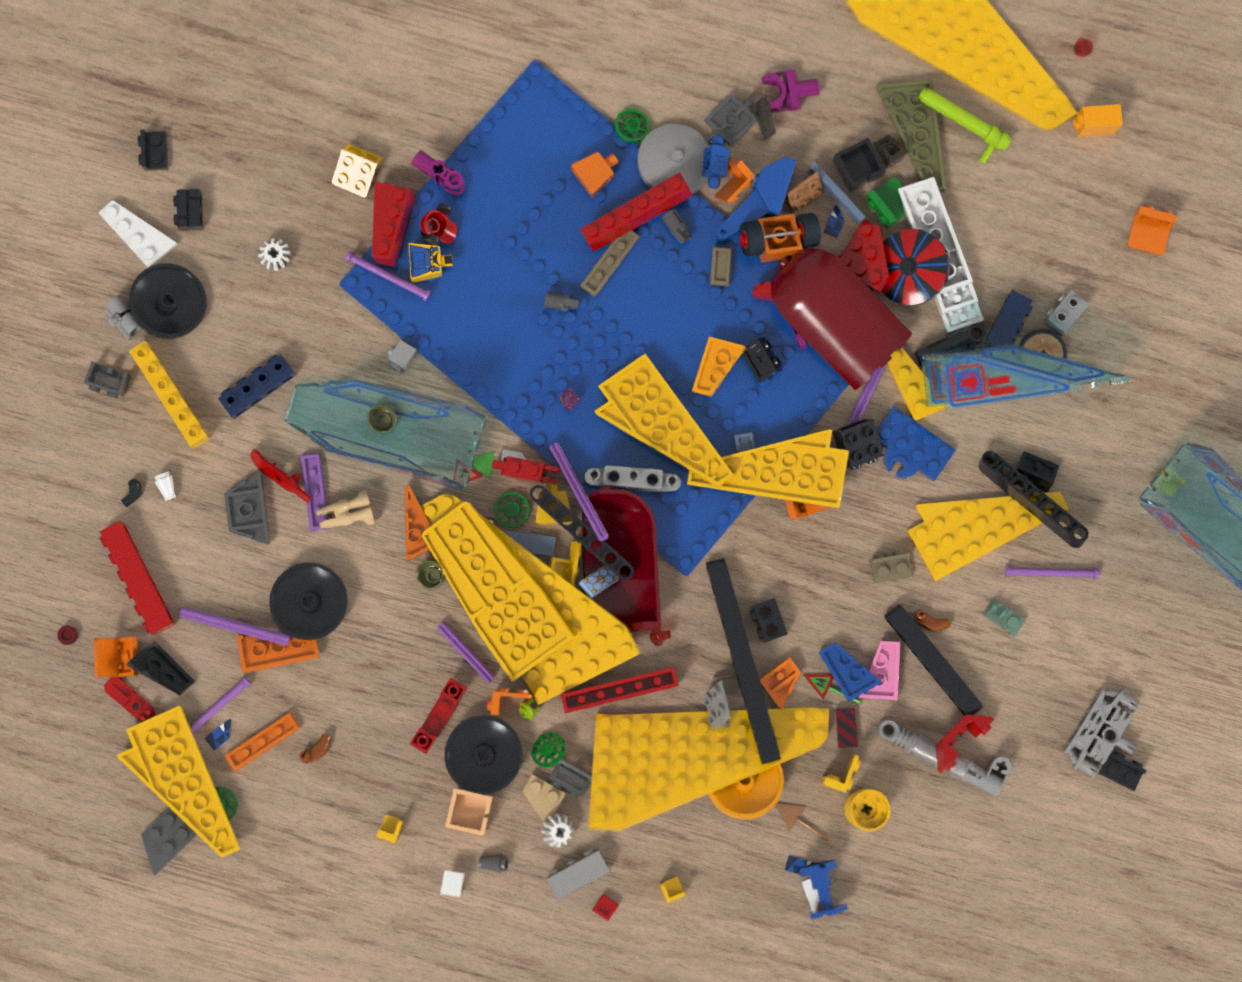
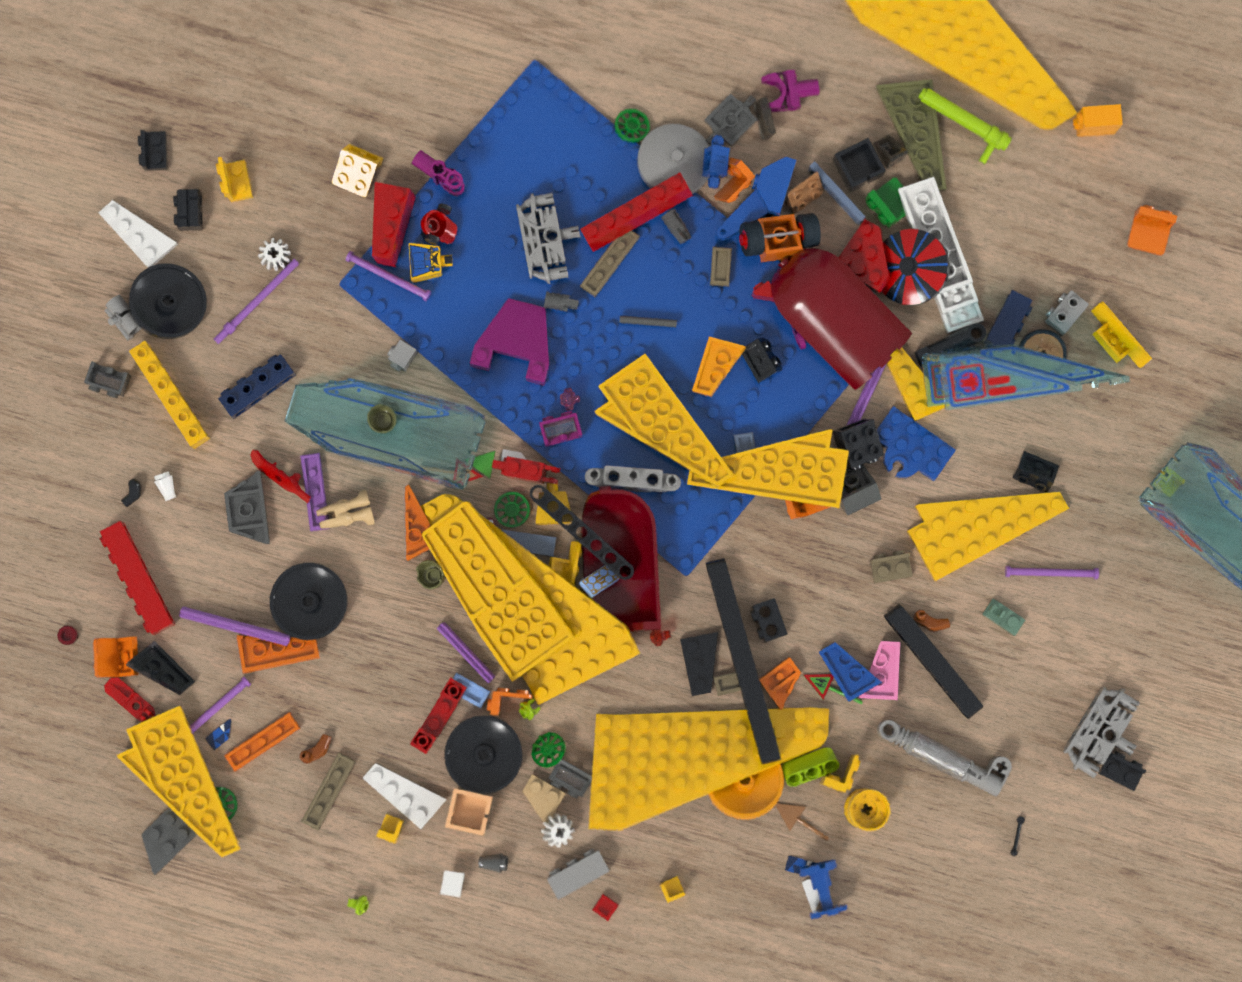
medium lavender axle [550,442,609,541] -> none
red brick [560,667,679,714] -> none
orange torso [571,152,619,198] -> none
light grey hinge [704,681,731,731] -> none
sticker [824,205,844,238] -> none
dark red tile [835,708,858,748] -> none
red slope [935,715,994,774] -> none
black beam [978,451,1089,548] -> none
clear red plate [1074,38,1093,57] -> none
none -> medium lavender bar [213,259,299,344]
none -> yellow bracket [216,157,253,202]
none -> dark tan tile [301,752,356,831]
none -> lime plate [347,896,369,916]
none -> white wing [363,763,447,829]
none -> light blue tile [453,673,490,708]
none -> magenta wedge [470,298,549,386]
none -> light grey piece [516,192,580,284]
none -> magenta window [539,411,582,447]
none -> dark grey bar [619,315,677,327]
none -> black wing [680,632,718,696]
none -> lime beam [781,747,839,787]
none -> dark grey slope [840,464,882,516]
none -> black hinge [1010,816,1025,857]
none -> yellow bracket [1091,301,1152,368]

